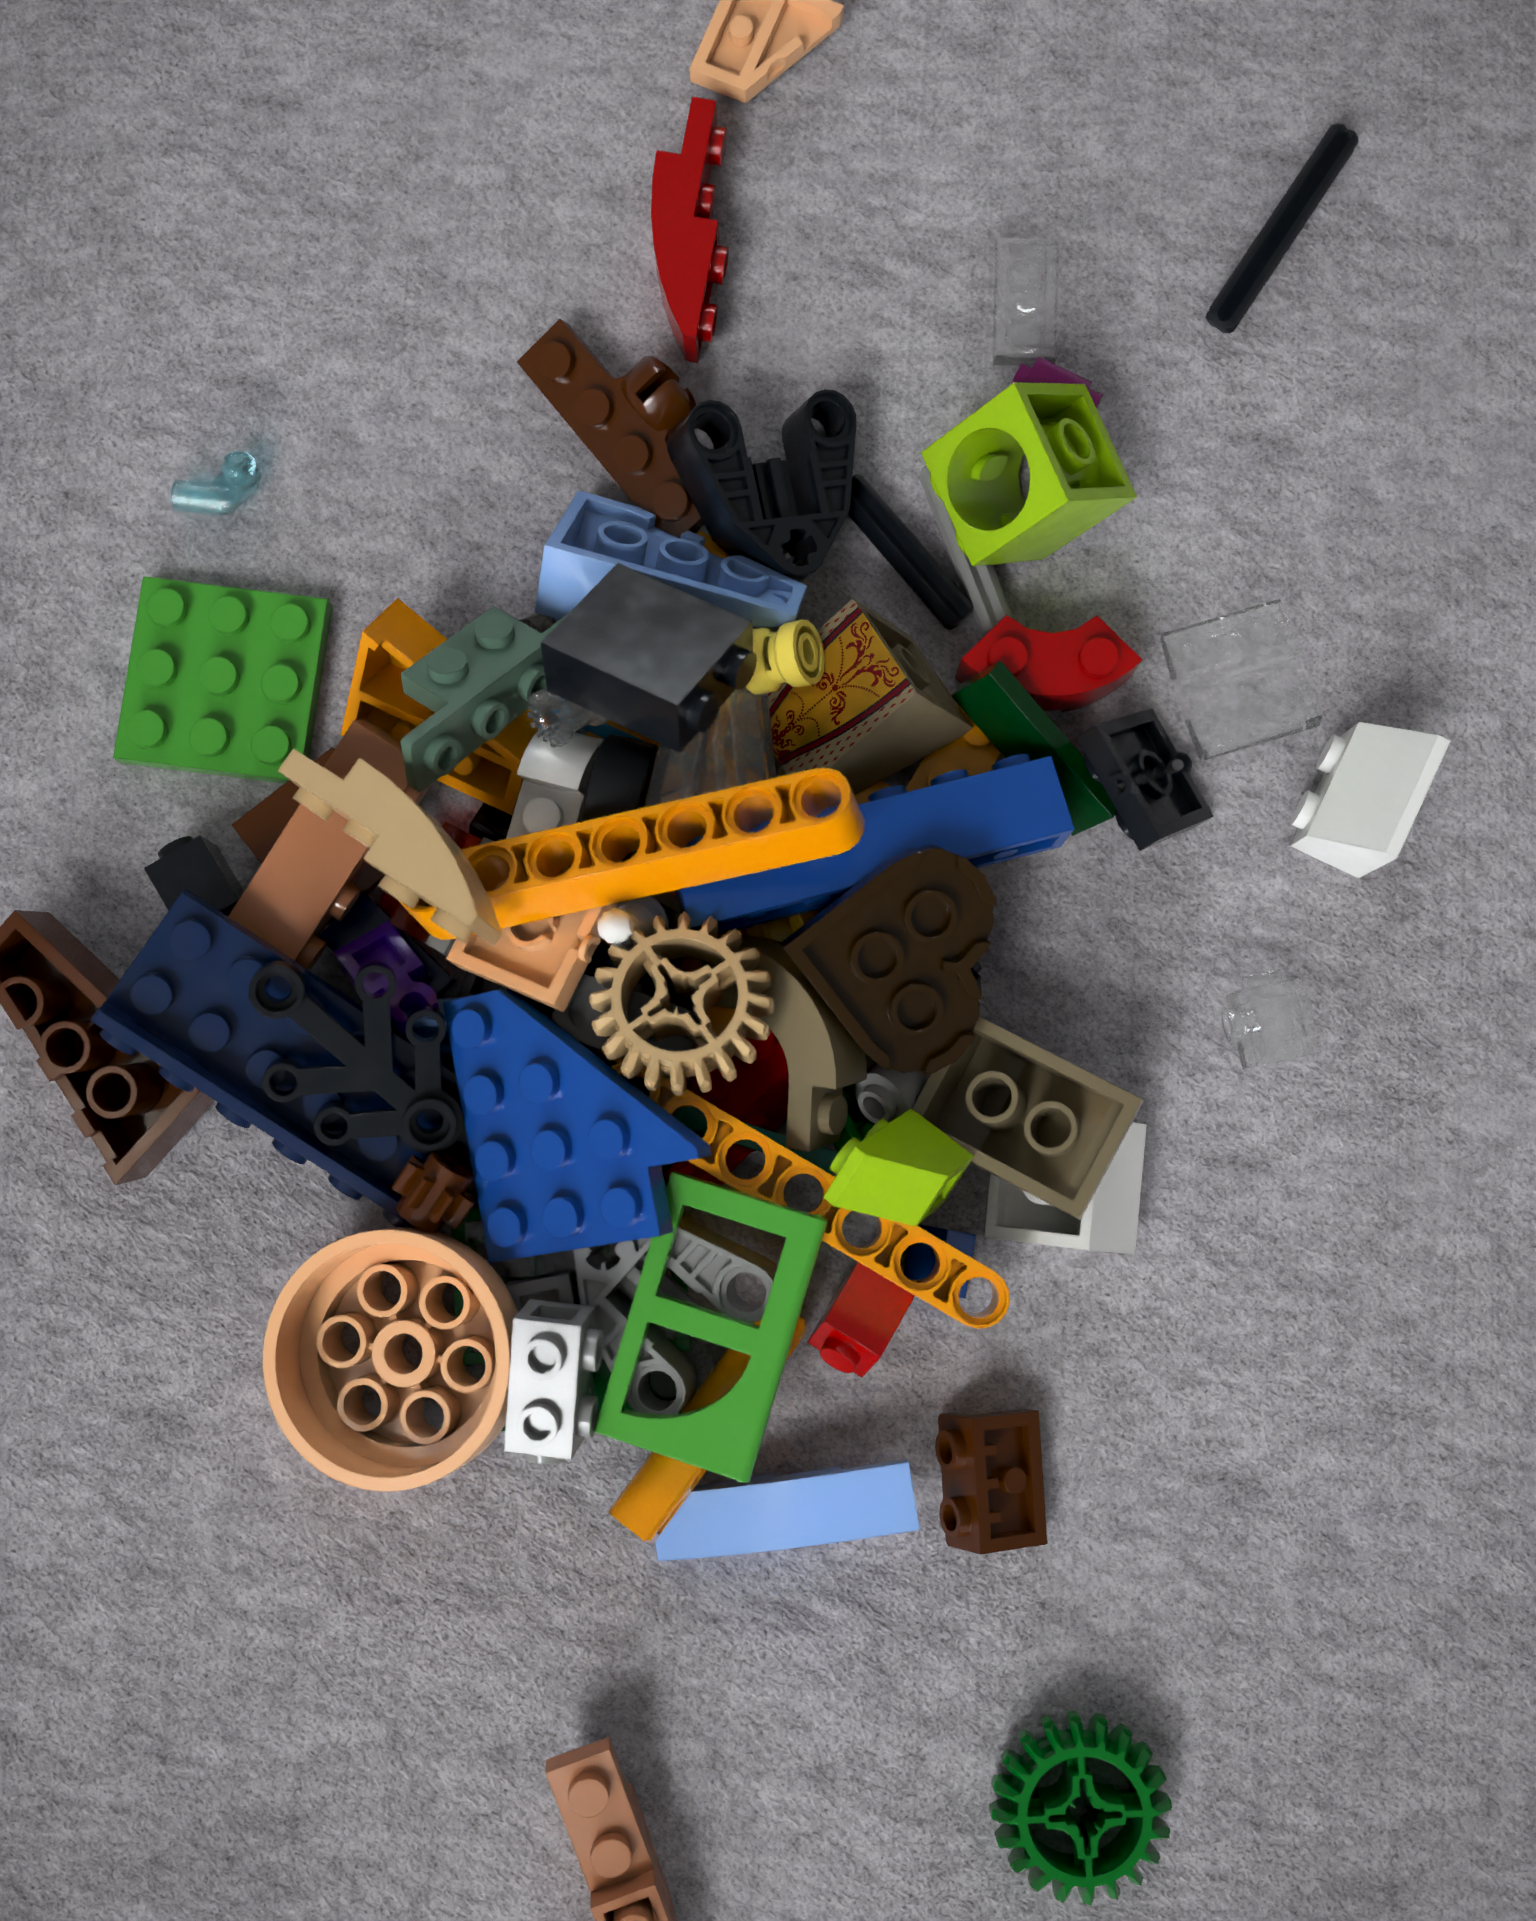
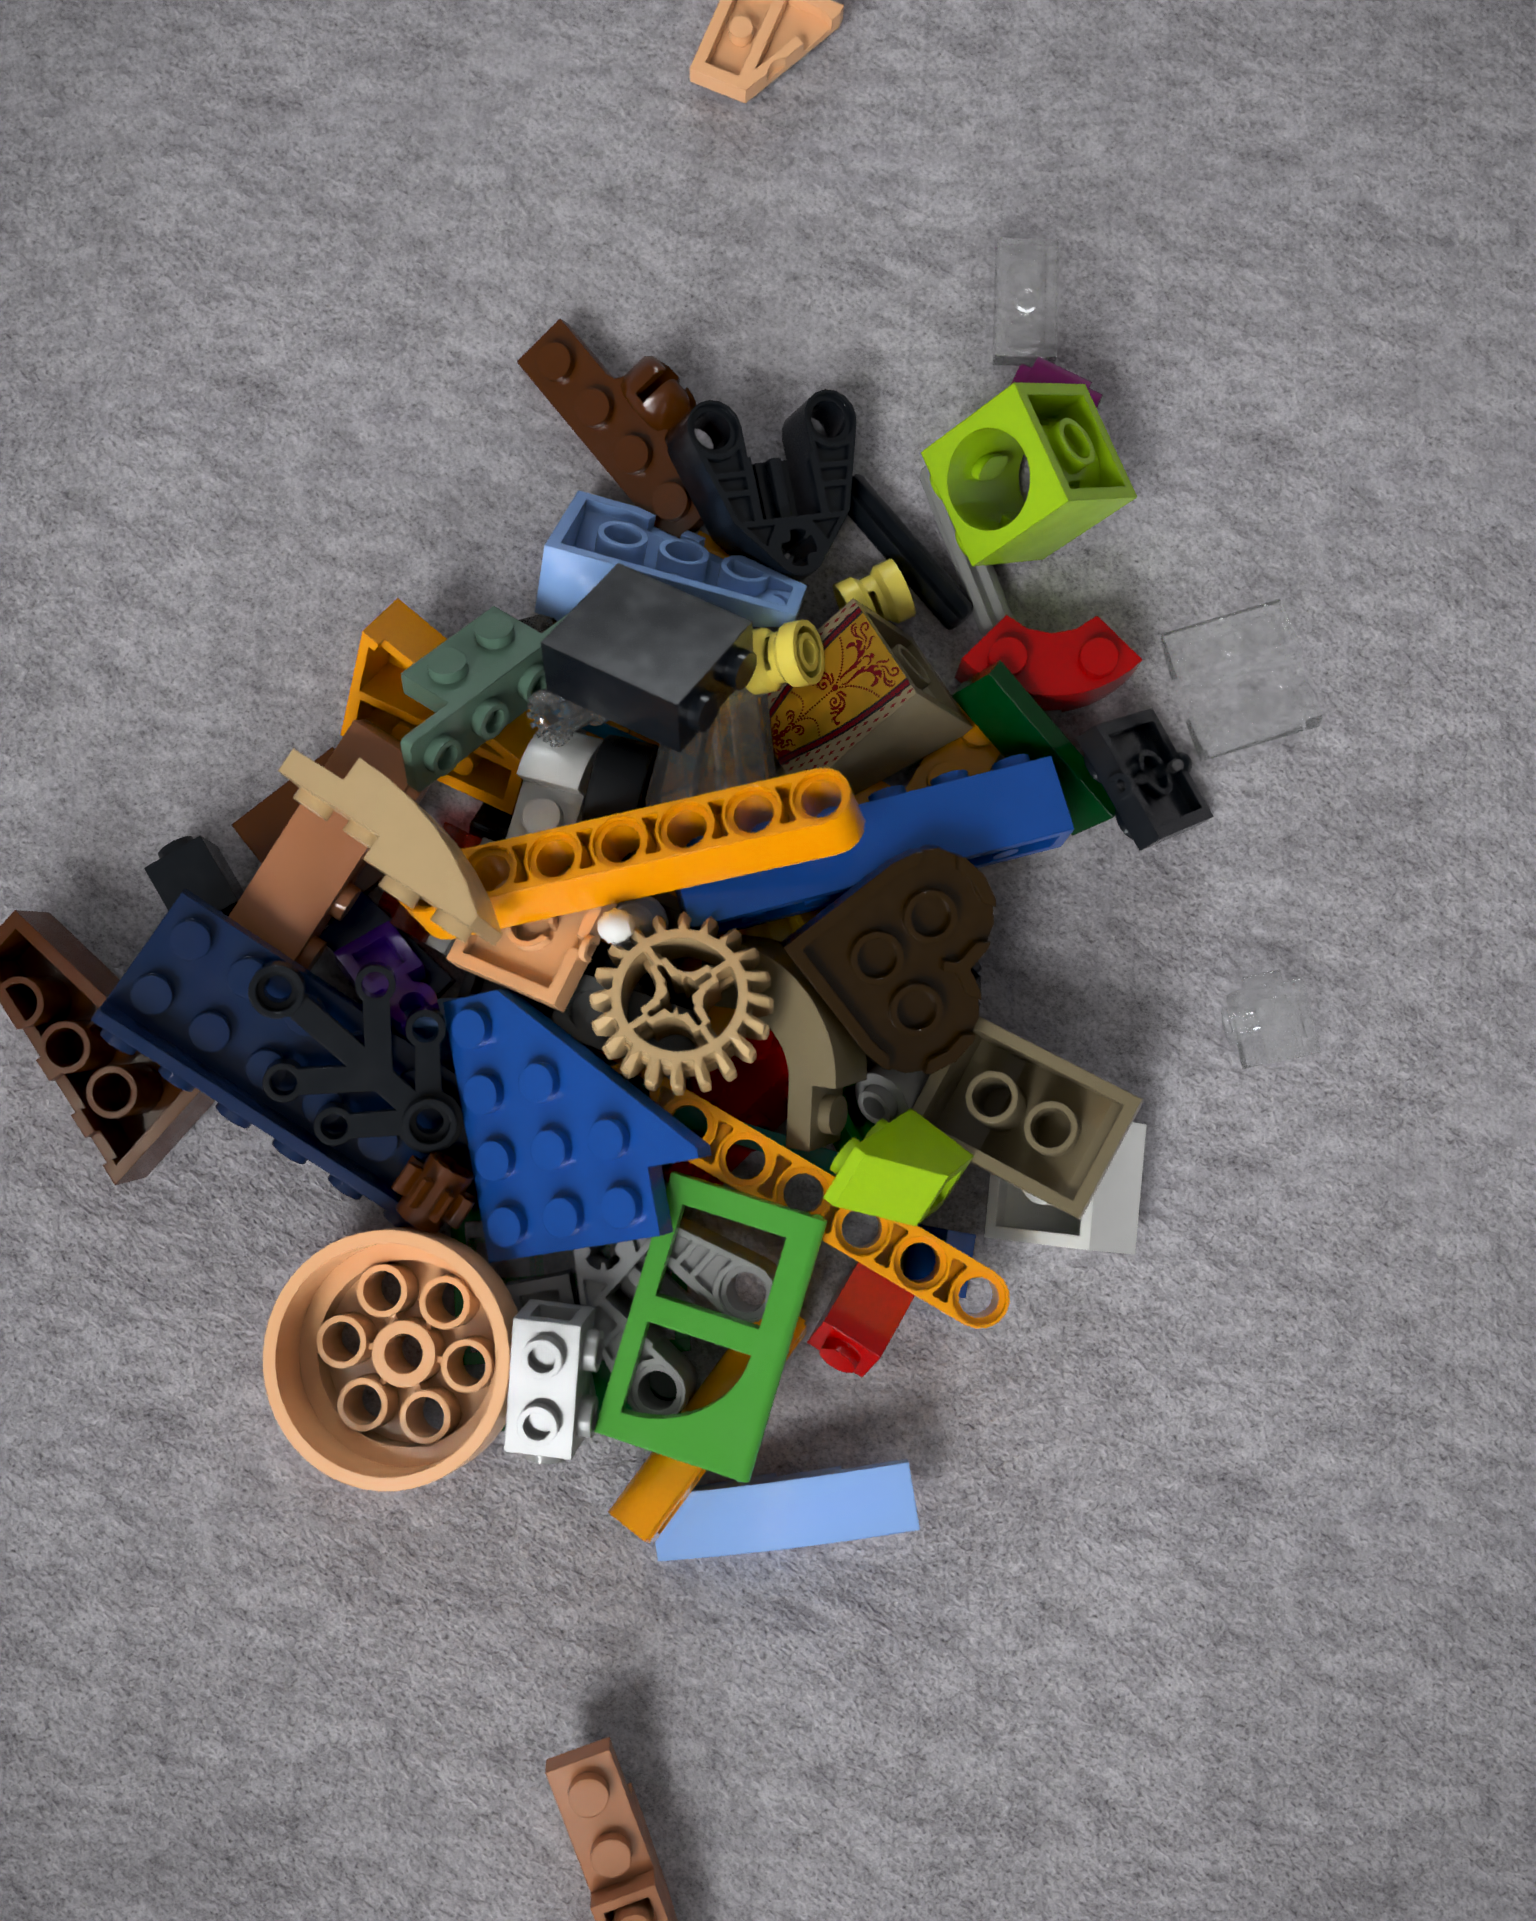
bright green plate [113,576,333,784] -> none
clear light blue arm [171,451,261,516] -> none
red slope [651,96,729,363] -> none
reddish brown bracket [935,1409,1048,1554] -> none
green gear [989,1710,1172,1906] -> none
black axle [1206,123,1359,334] -> none
white slope [1290,722,1451,878] -> none
none -> light yellow wheel [833,559,916,624]

